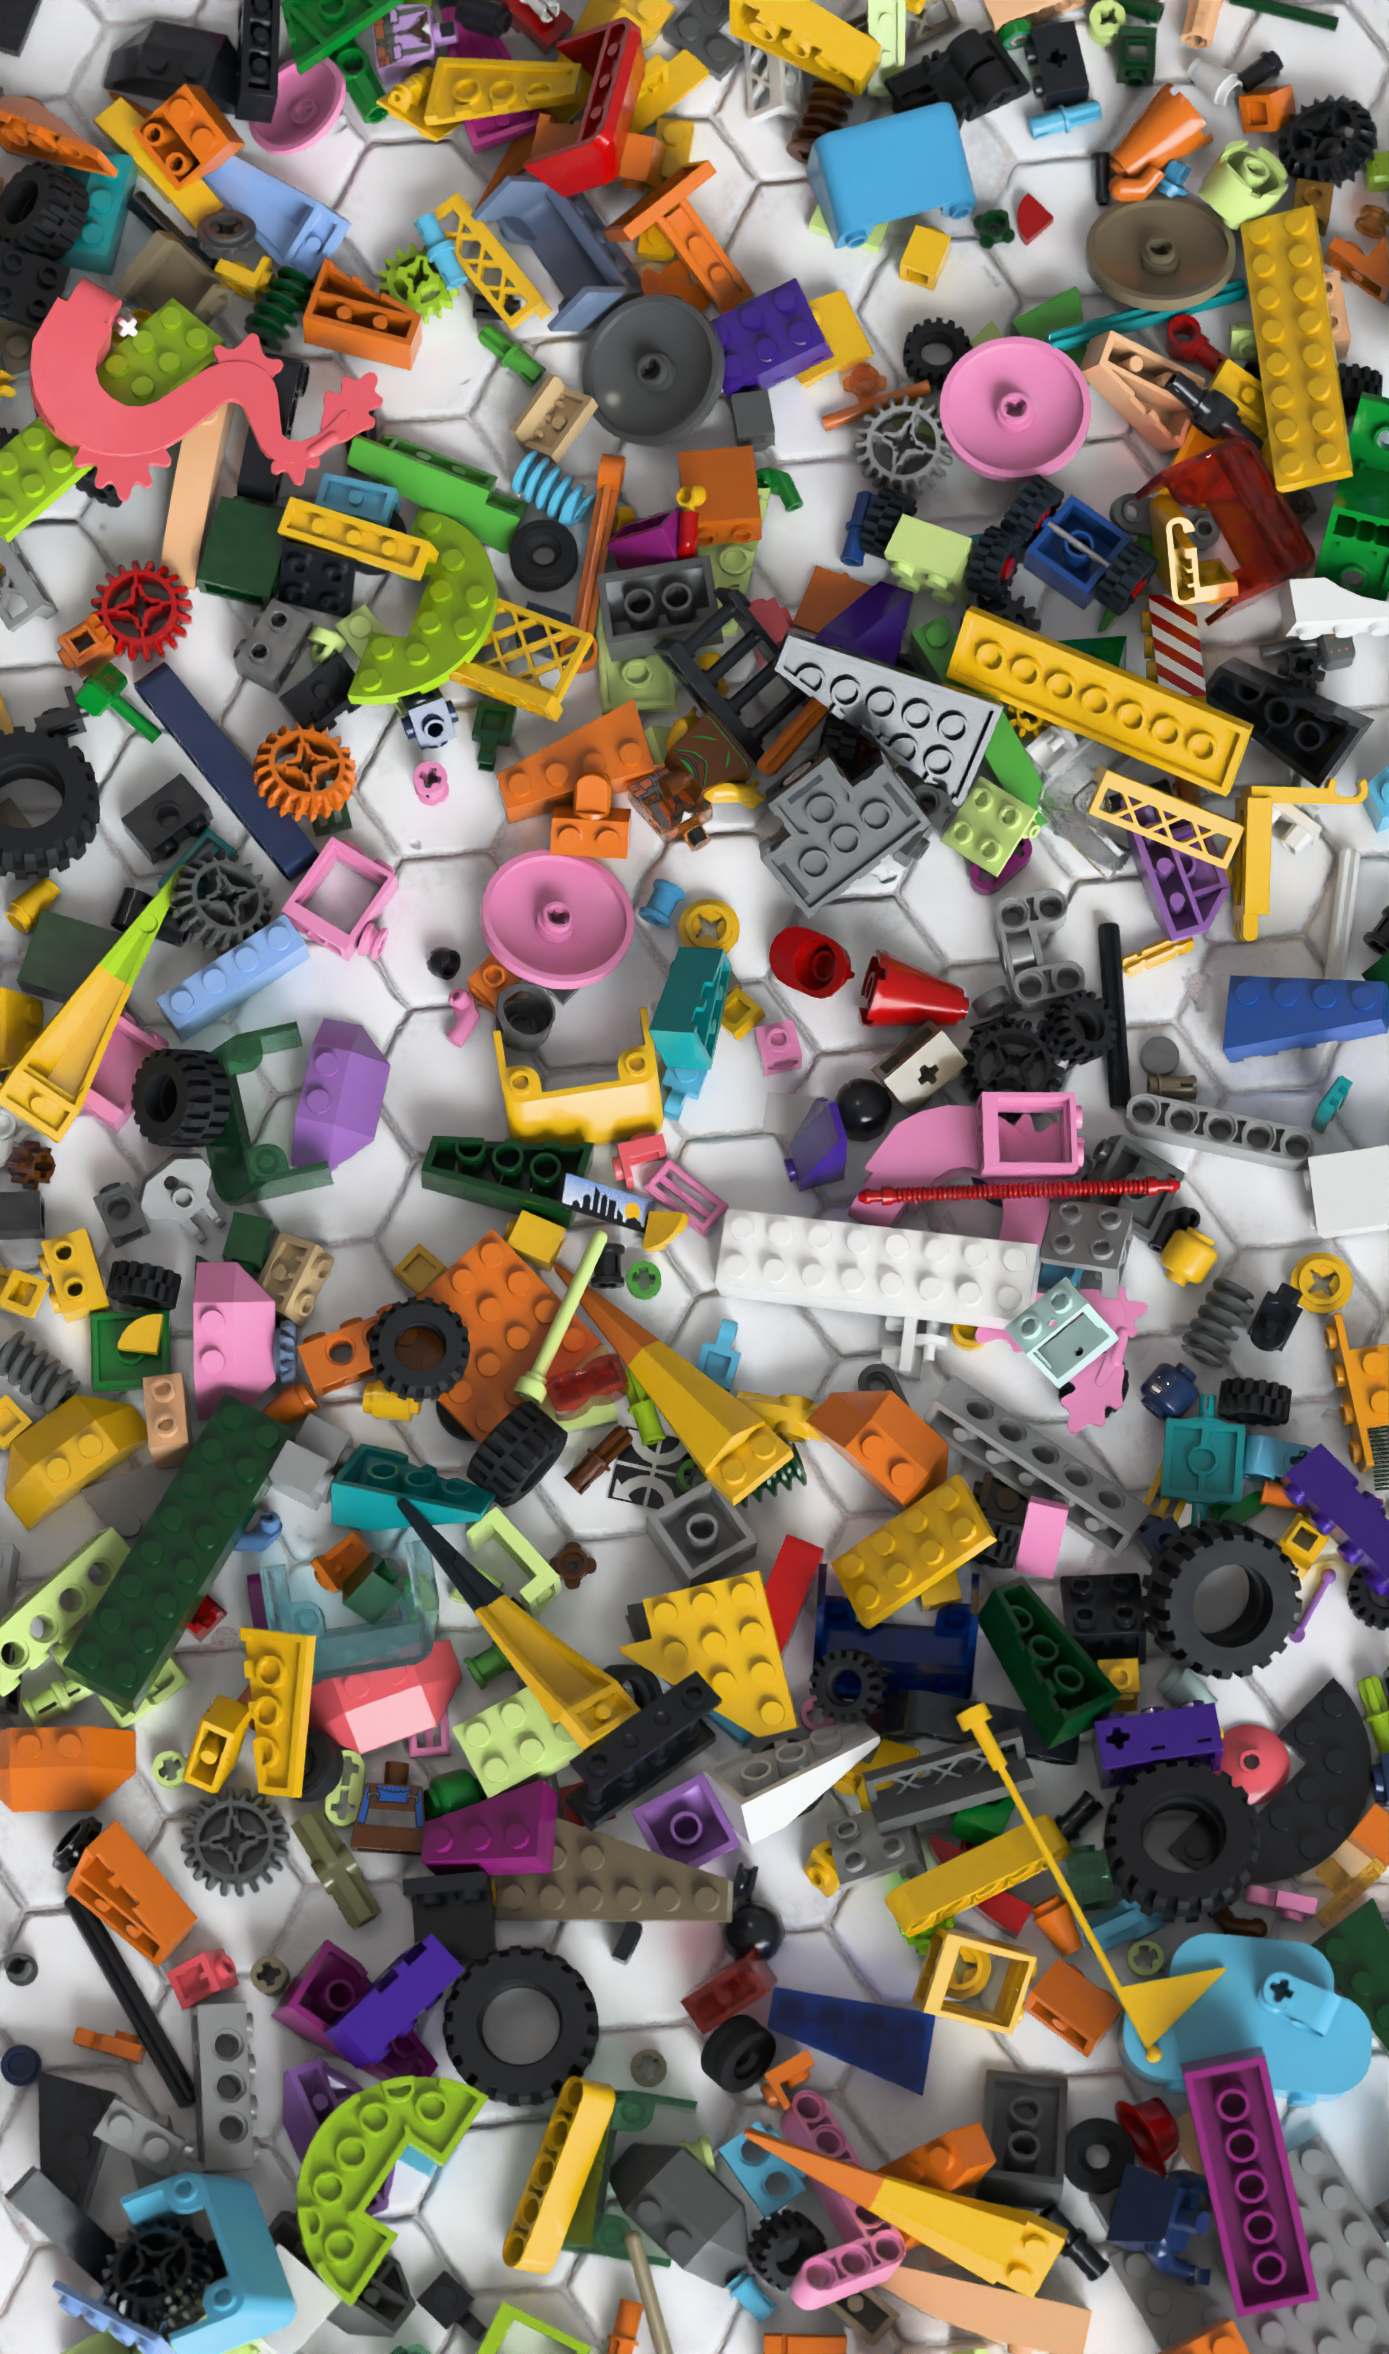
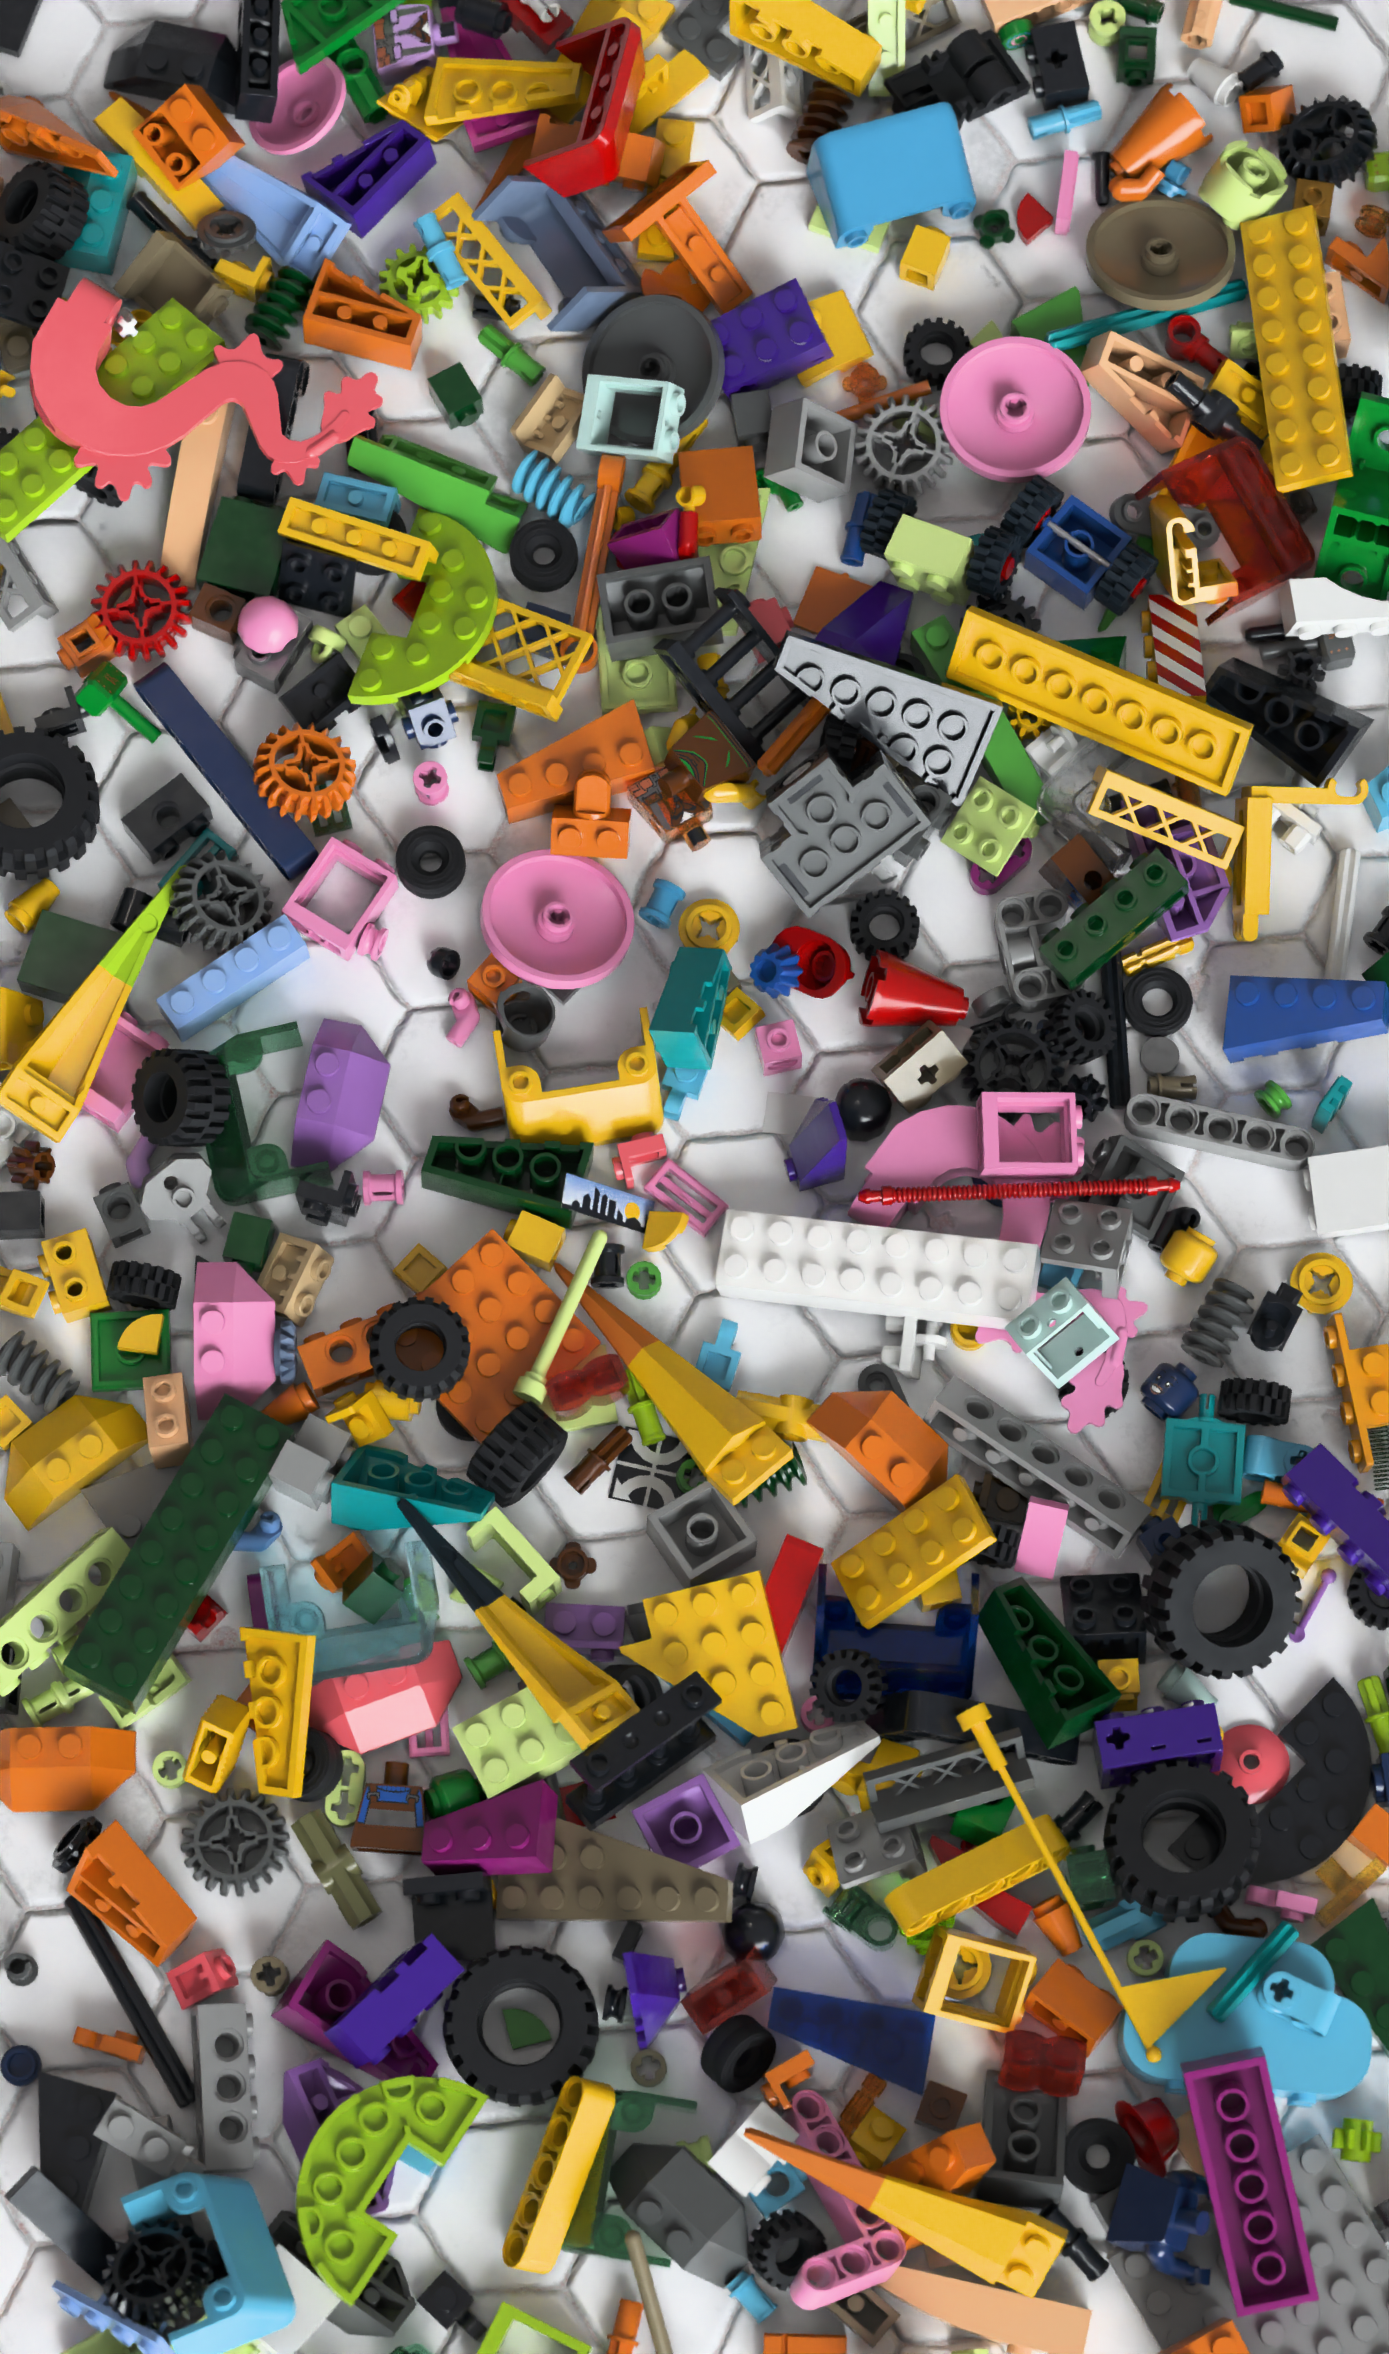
none -> lavender arm [125,1135,158,1189]
none -> reddish brown brick [189,582,247,646]
none -> bright pink hair [238,596,298,654]
none -> black bracket [295,1170,362,1227]
none -> dark purple wedge [300,119,437,239]
none -> yellow bracket [324,1390,395,1447]
none -> bright pink bush [362,1170,405,1206]
none -> black tile [369,714,401,765]
none -> red tile [392,580,427,622]
none -> black tyre [396,826,466,899]
none -> dark green brick [427,362,484,430]
none -> reddish brown arm [449,1094,505,1132]
none -> bright green tile [502,2008,552,2050]
none -> medium lavender bracket [544,1603,626,1662]
none -> light aqua window [576,374,686,464]
none -> black bush [602,1984,628,2023]
none -> dark purple wedge [623,1952,687,2052]
none -> yellow pin [624,418,709,514]
none -> white brick [707,2101,800,2198]
none -> blue piece [750,943,803,999]
none -> light grey brick [764,397,857,503]
none -> clear green piece [821,1885,899,1952]
none -> clear orange axle [838,2072,887,2141]
none -> yellow bracket [848,2105,907,2171]
none -> black tyre [850,889,920,961]
none -> reddish brown brick [914,2080,968,2134]
none -> clear red brick [997,2030,1087,2097]
none -> reddish brown torso [1038,833,1115,910]
none -> dark green brick [1039,848,1189,992]
none -> bright pink tile [1054,150,1079,235]
none -> black gear [1059,1074,1108,1123]
none -> black tyre [1123,967,1193,1037]
none -> teal axle [1206,1920,1299,2023]
none -> black piece [1245,623,1299,643]
none -> bright green bush [1254,1080,1292,1119]
none -> lime gear [1331,2118,1382,2163]

